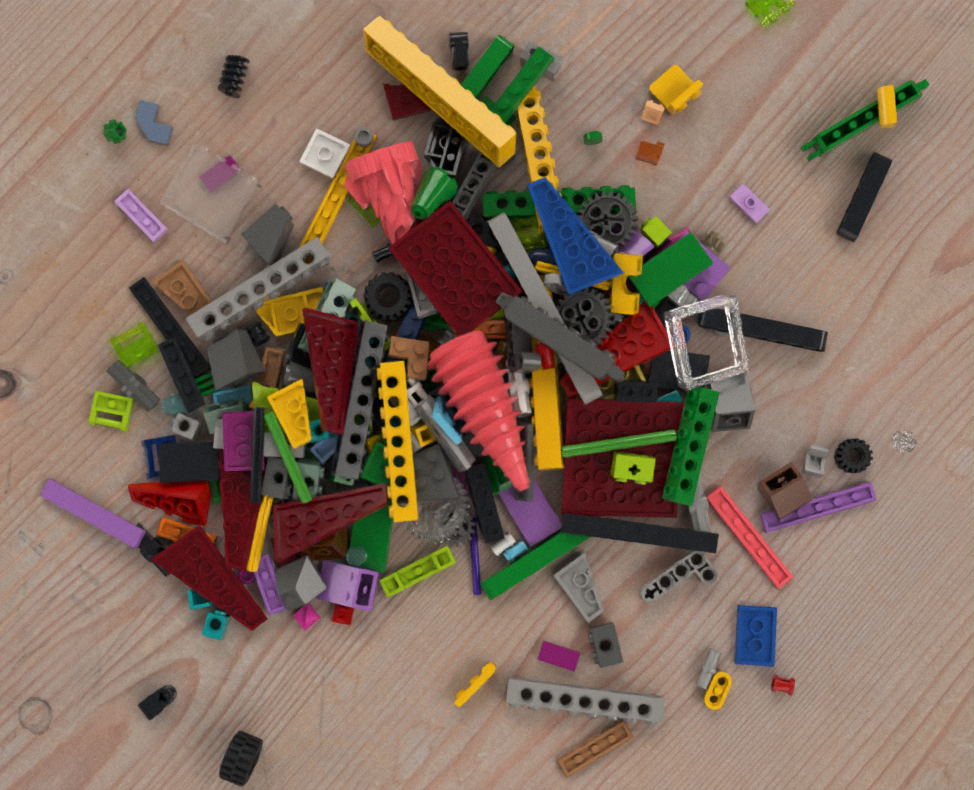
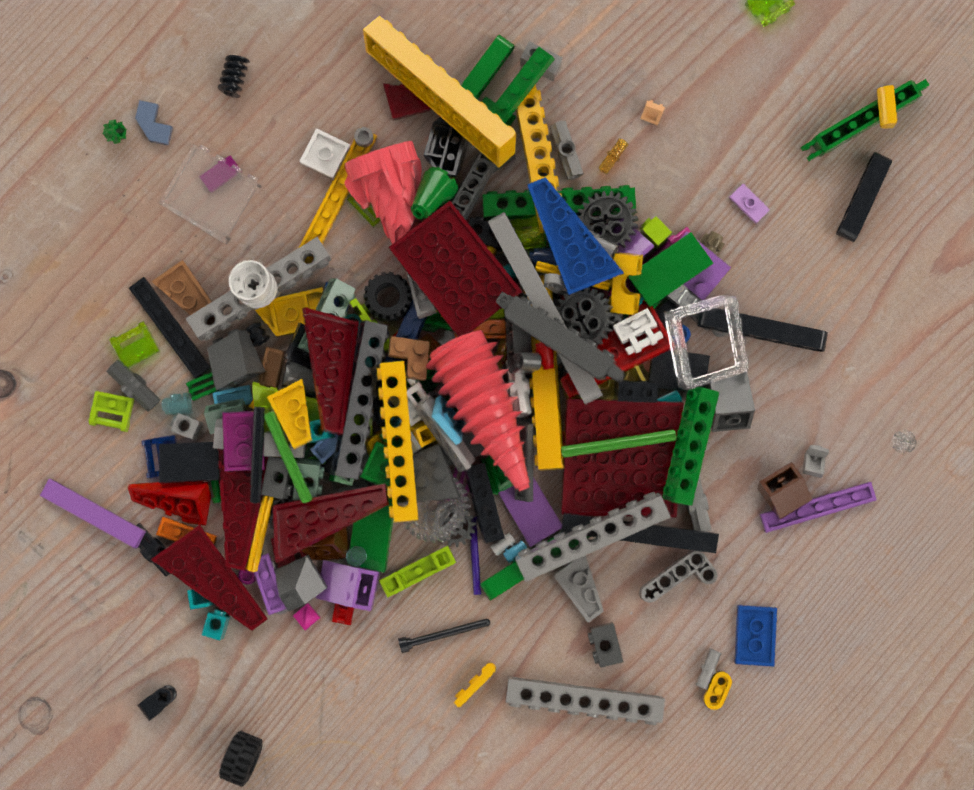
lavender plate [114,189,168,243] -> none
black tile [158,337,206,413] -> none
dark grey slope [241,204,294,266] -> none
black pin [372,243,394,263] -> none
black piece [449,32,469,71] -> none
magenta tile [537,640,581,672] -> none
medium nougat tile [556,719,634,777] -> none
green tile [583,131,603,145] -> none
lime brick [610,451,656,484] -> none
clear orange panel [635,141,665,166] -> none
yellow bracket [649,65,704,116] -> none
coral tile [706,485,793,589] -> none
red bush [771,674,795,696] -> none
black tyre [834,438,873,473] -> none
none -> white wheel [229,260,277,309]
none -> black piece [398,619,490,653]
none -> light grey brick [516,492,671,582]
none -> light grey piece [550,121,583,180]
none -> clear yellow axle [599,138,629,174]
none -> white plate [613,308,664,355]

